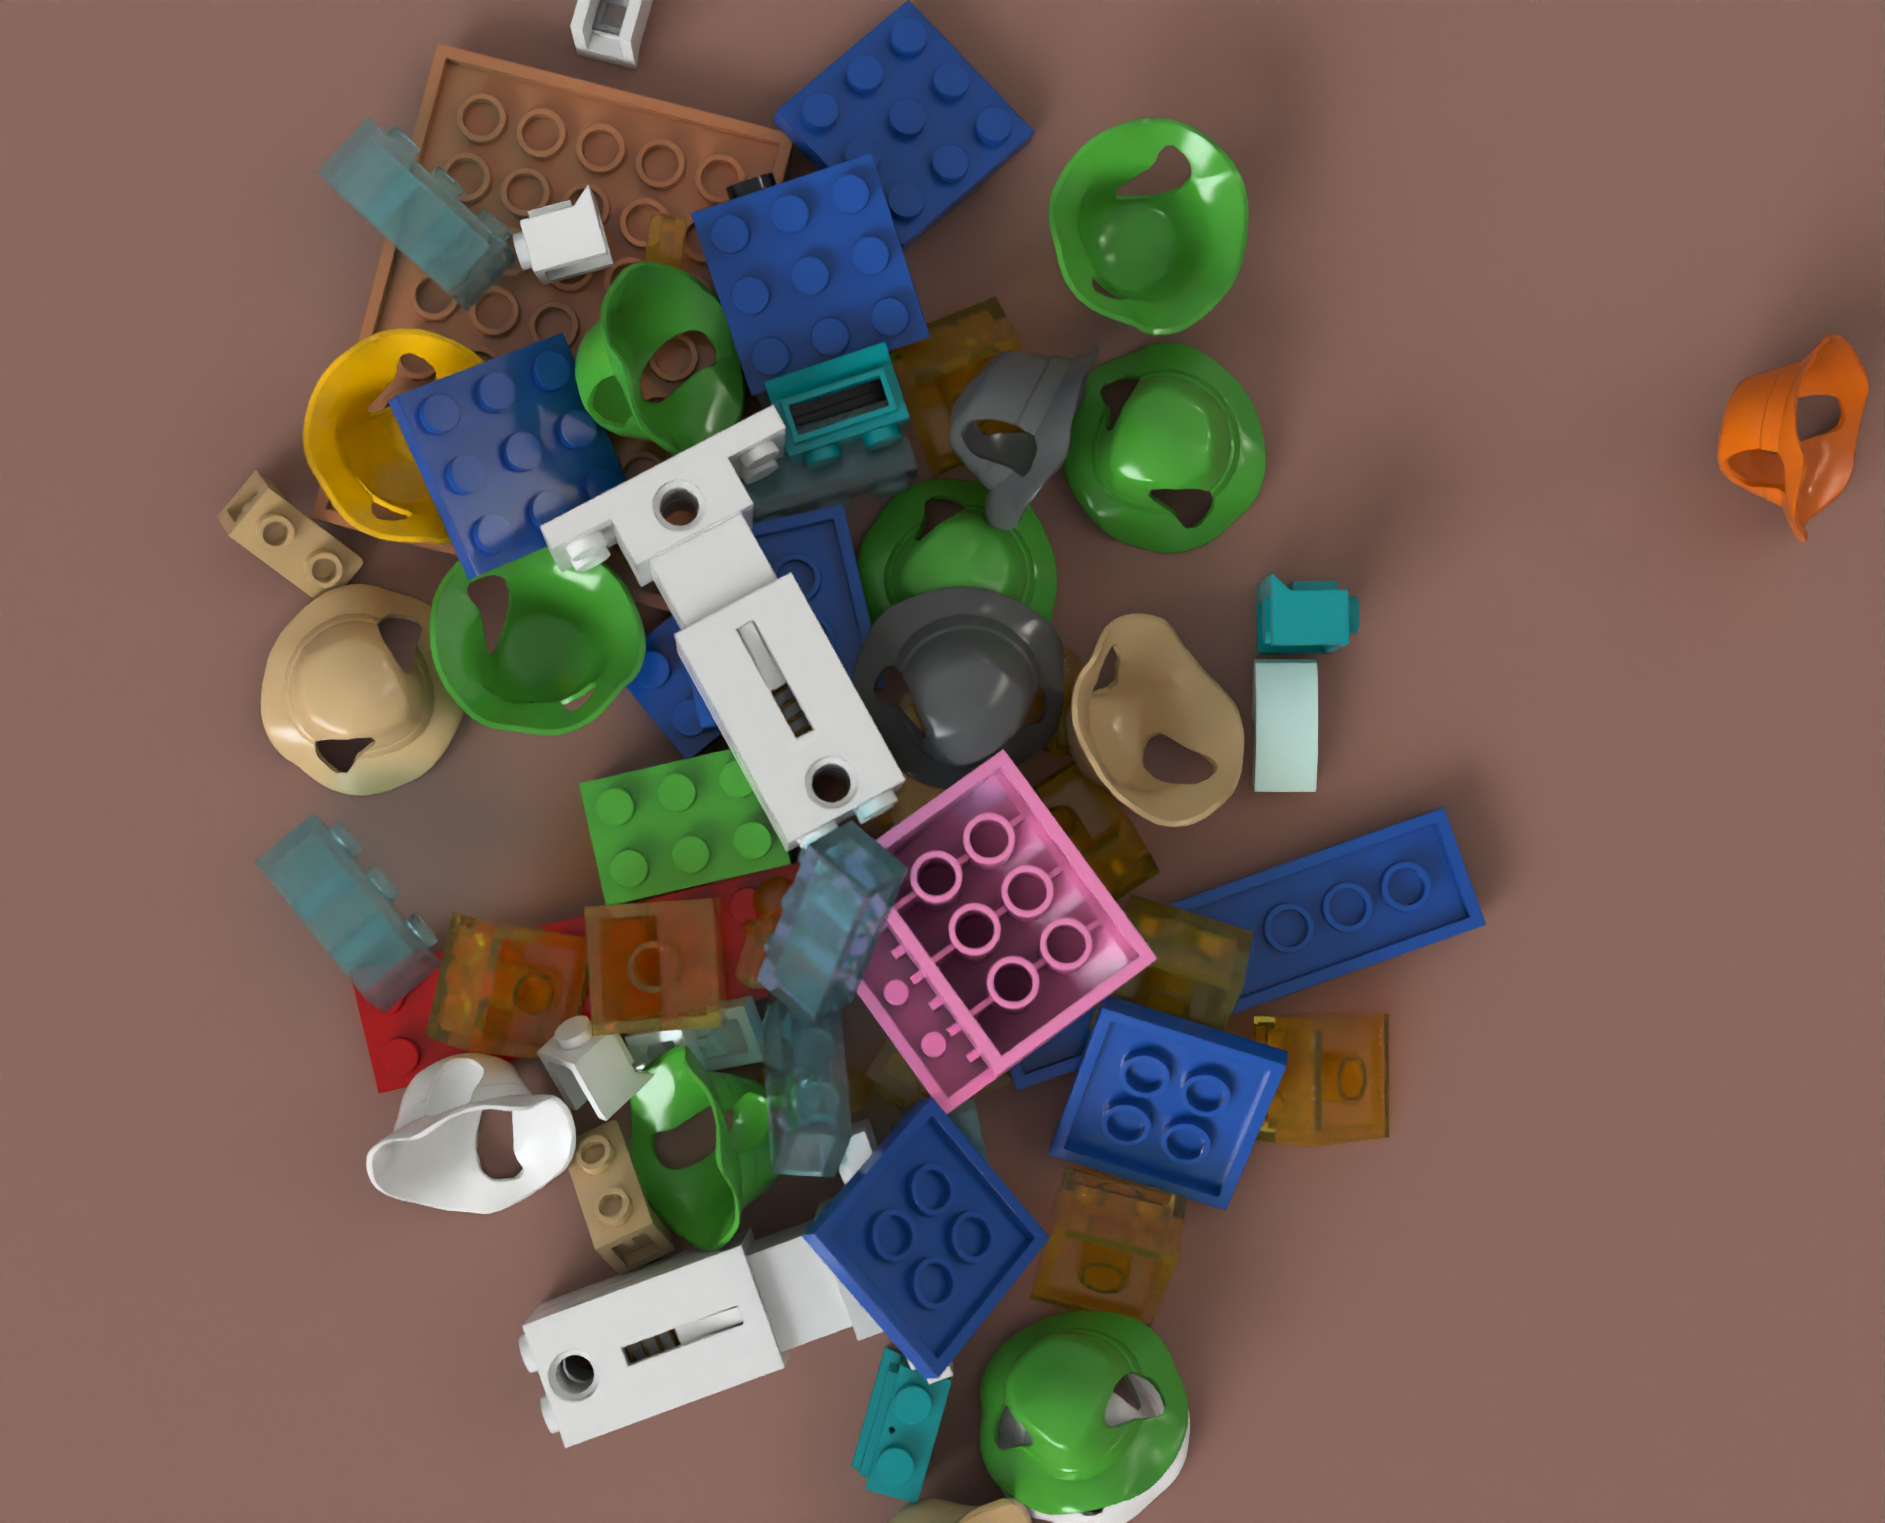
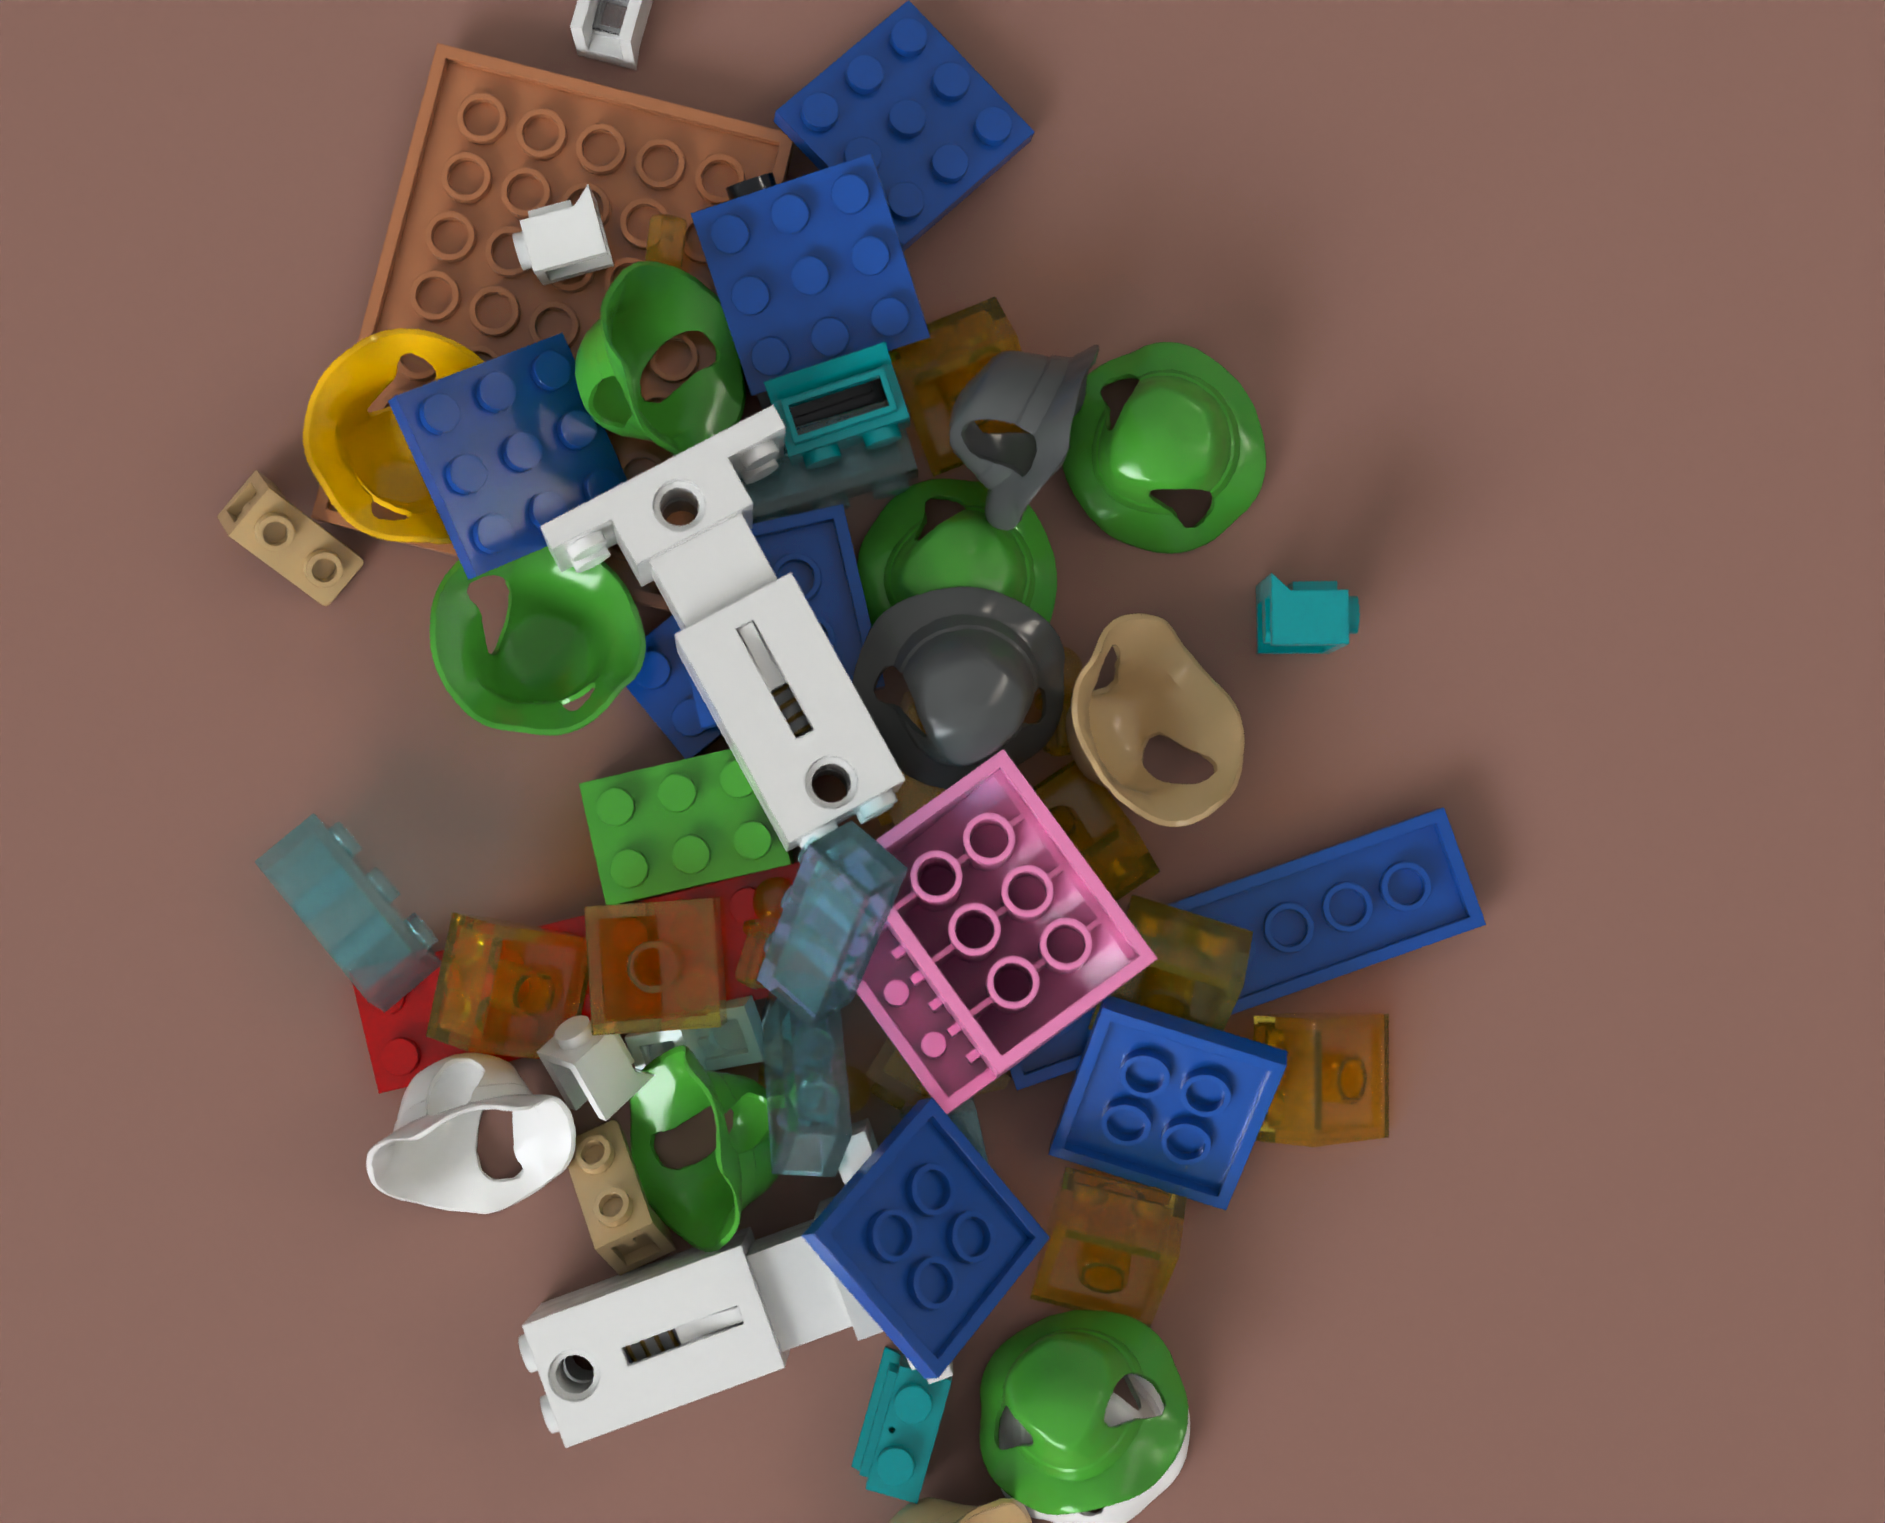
tan piece [261,584,464,796] -> none
clear light blue brick [317,117,517,312] -> none
bright green piece [1048,117,1249,335] -> none
light aqua slope [1251,659,1318,792] -> none
orange piece [1717,334,1869,542] -> none

